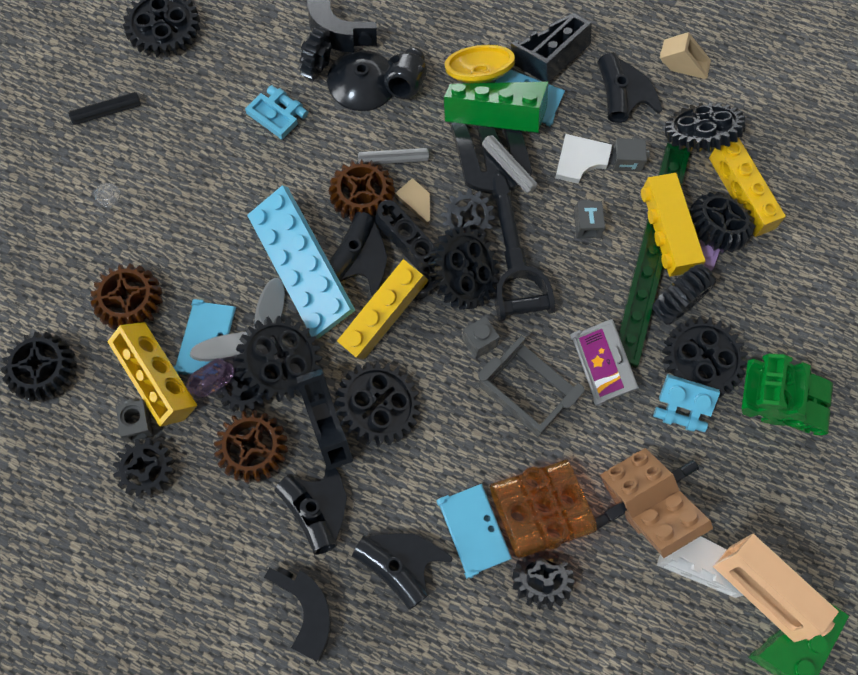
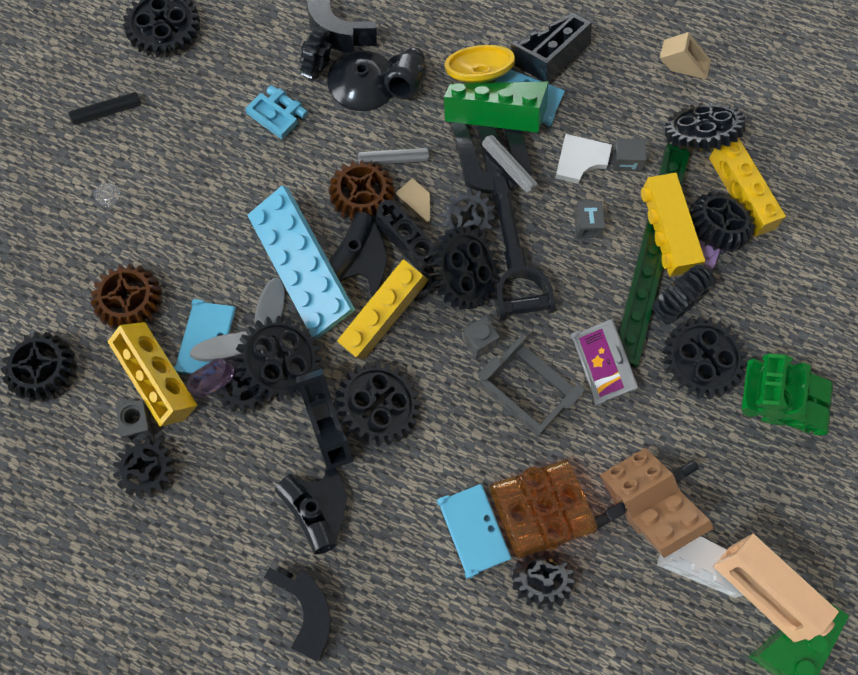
reddish brown gear [214,410,288,484] -> none
black pin [352,533,453,610] -> none
black pin [597,52,662,123] -> none
medium azure plate [653,374,720,433] -> none

